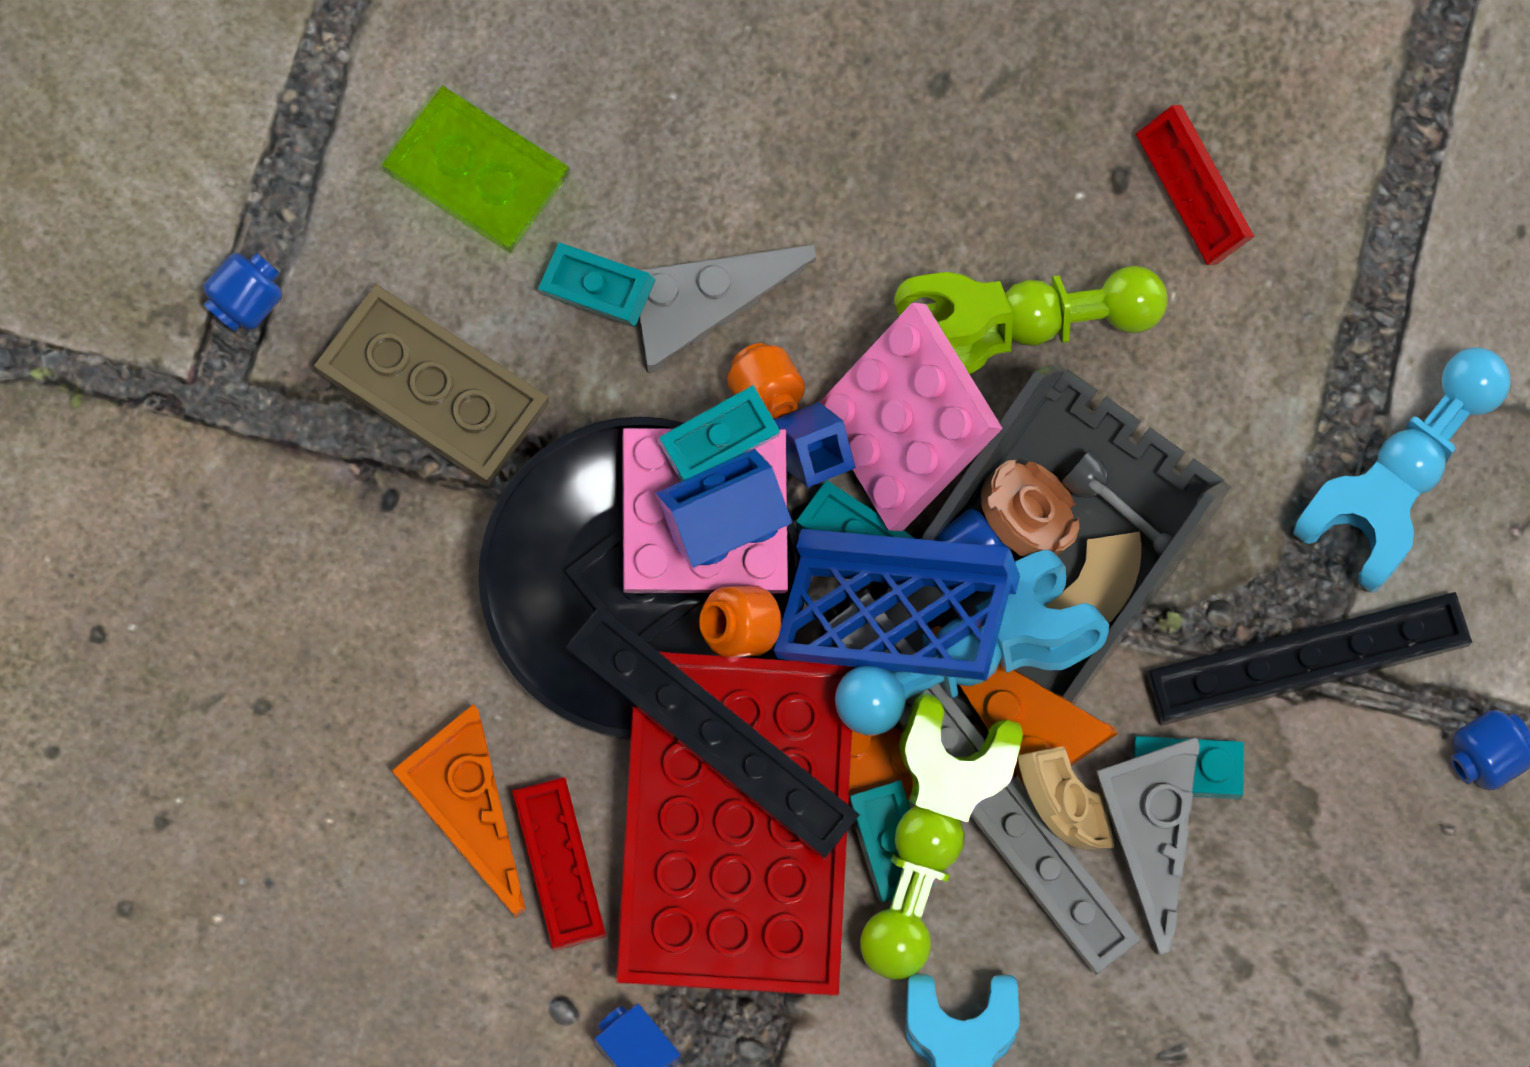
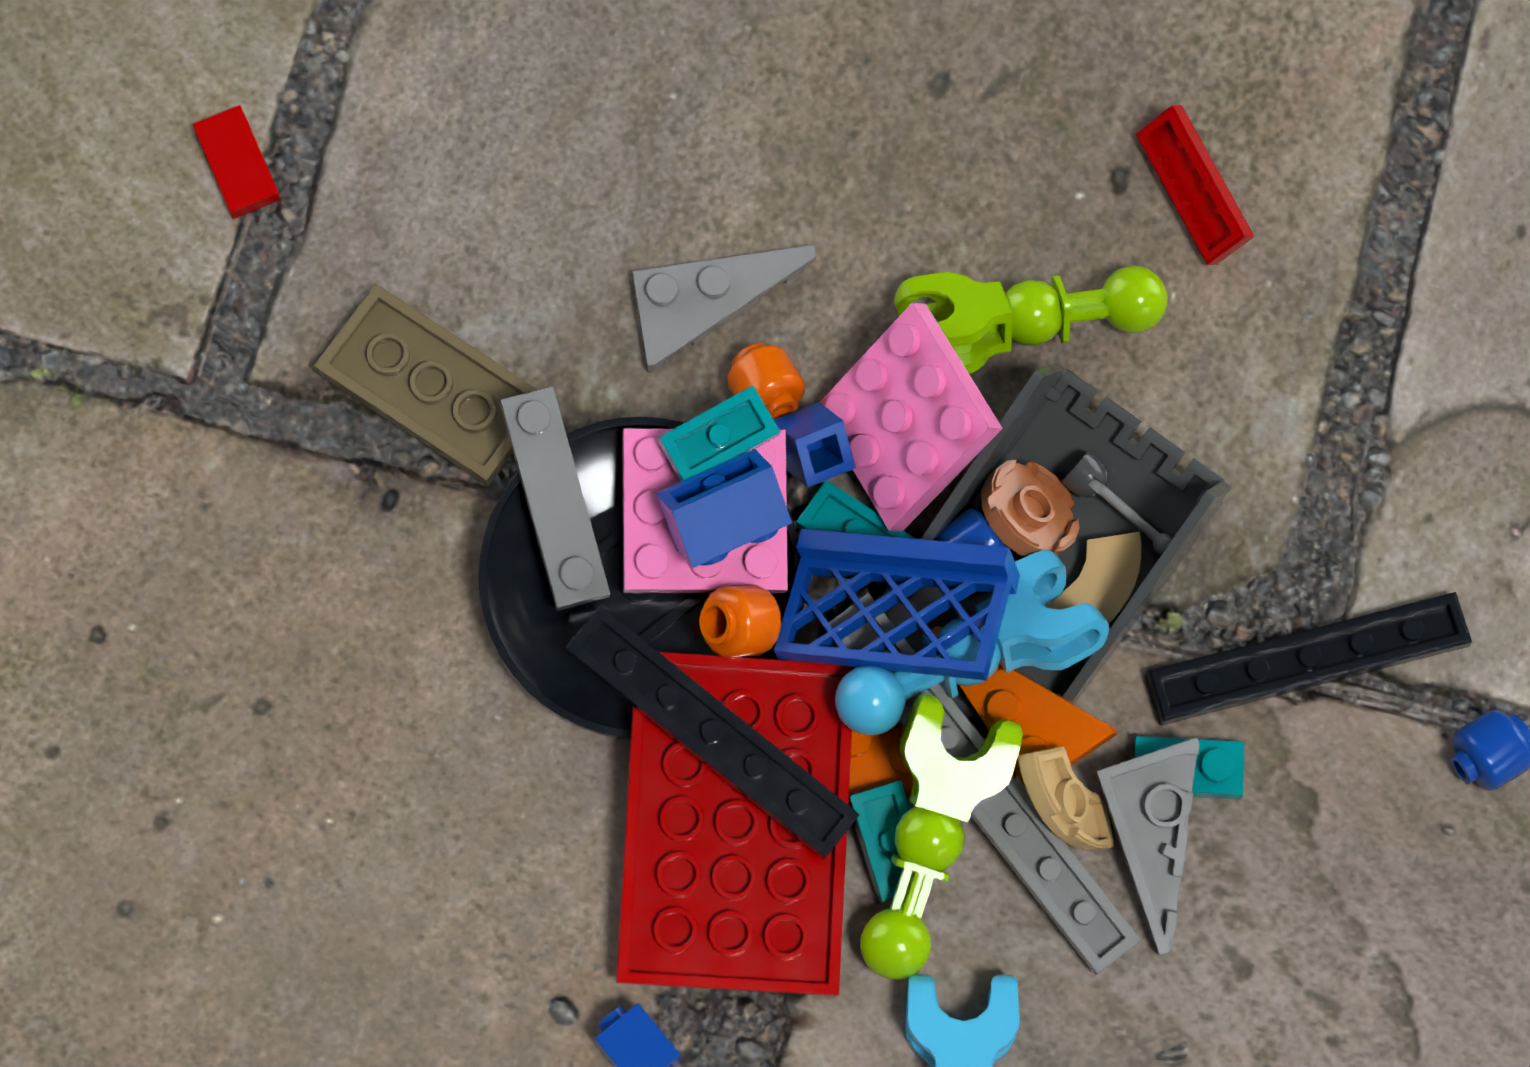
blue head [203,252,282,332] -> none
clear neon green tile [382,85,570,253] -> none
orange wing [392,704,526,919] -> none
red plate [512,777,607,952] -> none
teal plate [538,242,656,327] -> none
medium azure piece [1293,347,1511,593] -> none
none -> red tile [192,105,281,219]
none -> light grey plate [500,387,610,611]

